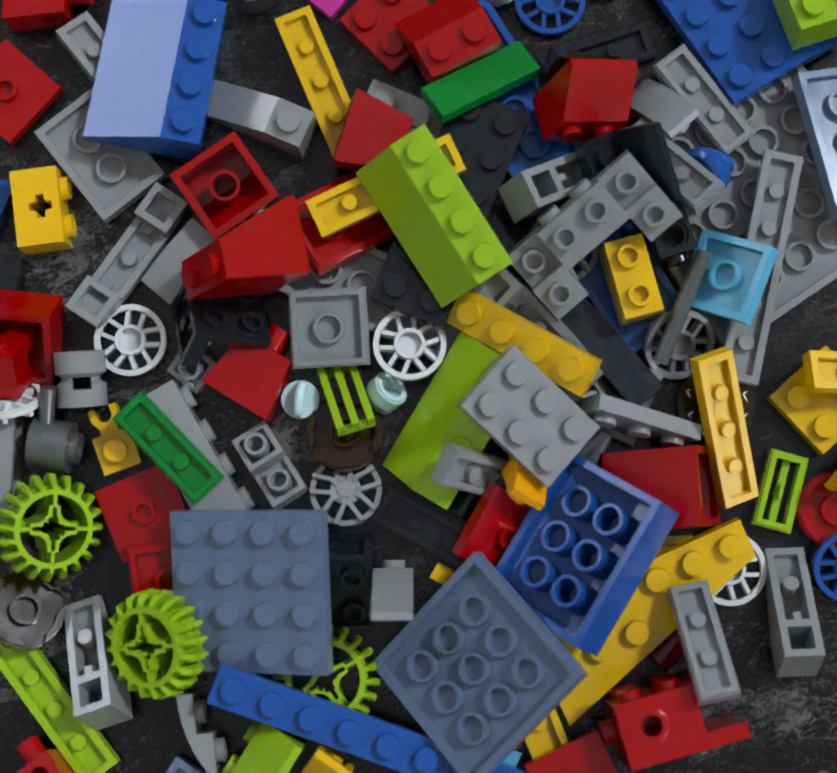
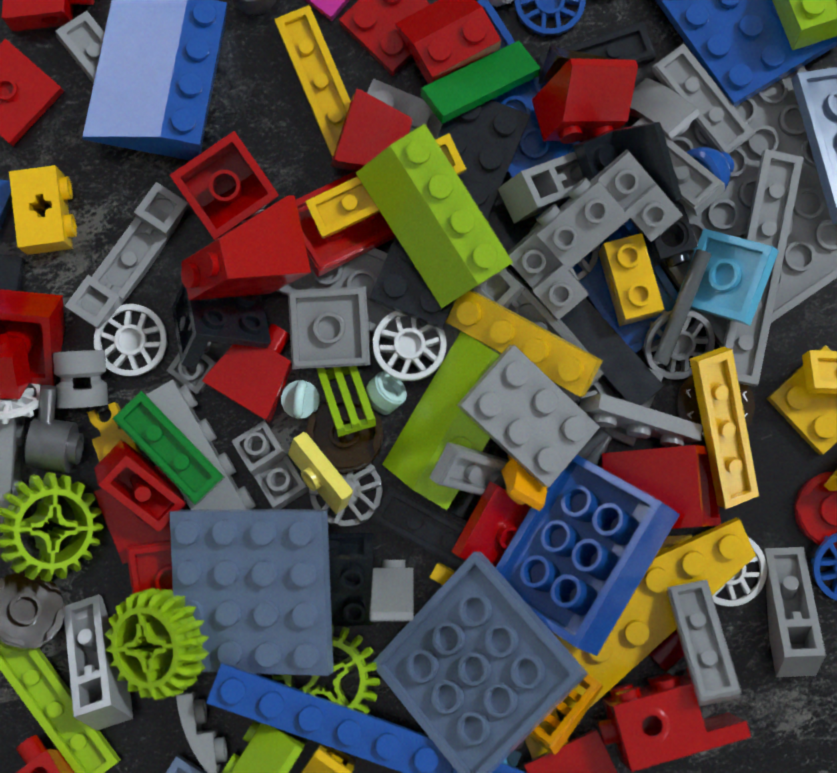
light grey plate [34,87,167,224] -> none
light grey slope [141,218,215,305] -> none
light grey slope [207,80,318,159] -> none
lime tile [749,448,809,534] -> none
none -> red slope [95,439,186,532]
none -> light yellow plate [288,432,353,514]
none -> light orange slope [529,674,603,755]

